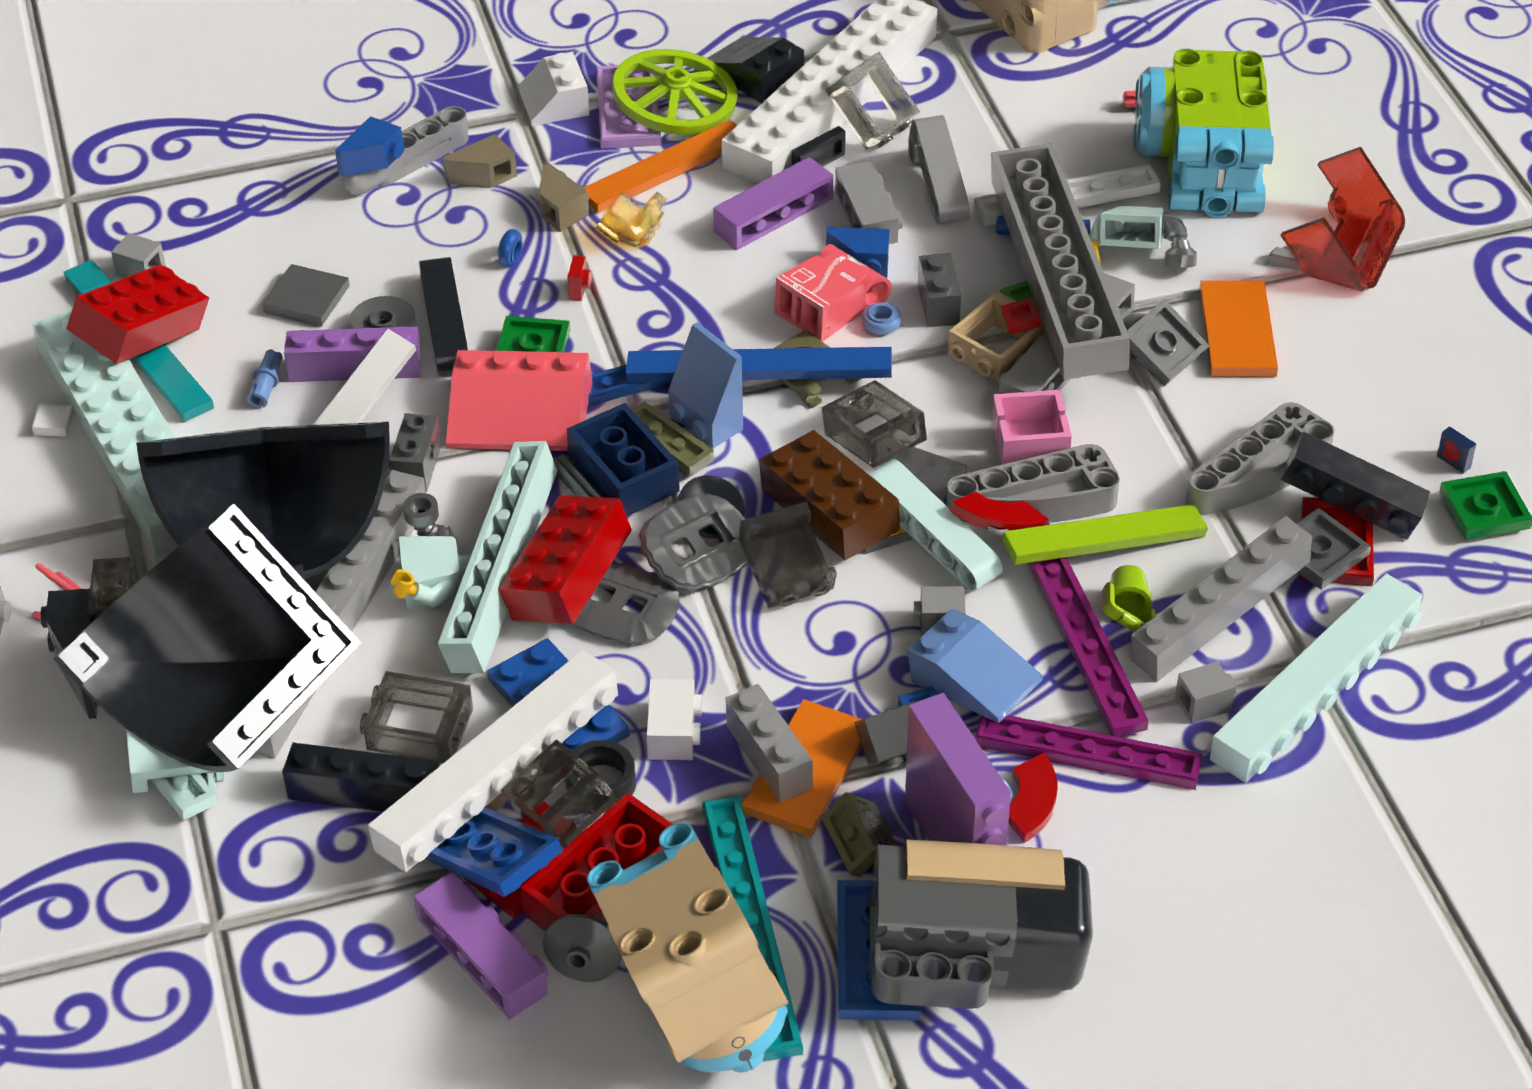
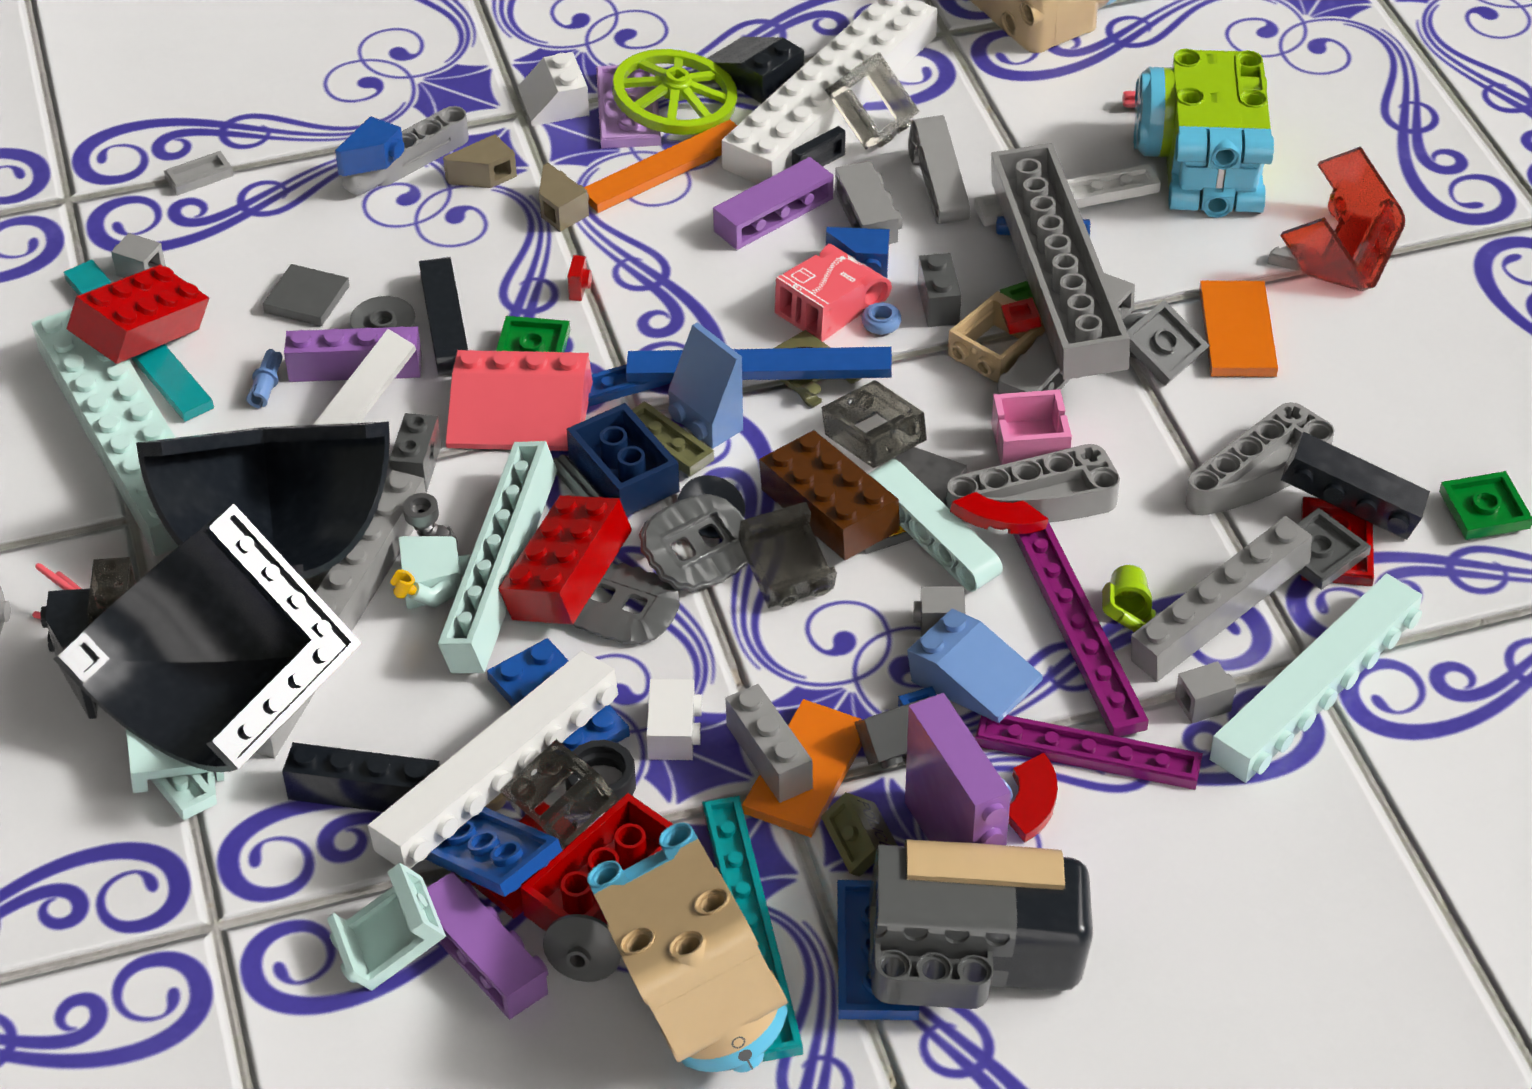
white tile [32,404,74,437] -> none
clear smoke window [360,671,473,763] -> none
blue piece [498,229,523,268] -> none
clear yellow brick [595,192,667,248] -> none
lime tile [1002,504,1208,565] -> none
light aqua torso [1089,206,1197,268] -> none
dark blue tile [1437,426,1476,474] -> none
none -> light grey tile [164,151,234,195]
none -> light aqua panel [327,863,446,991]

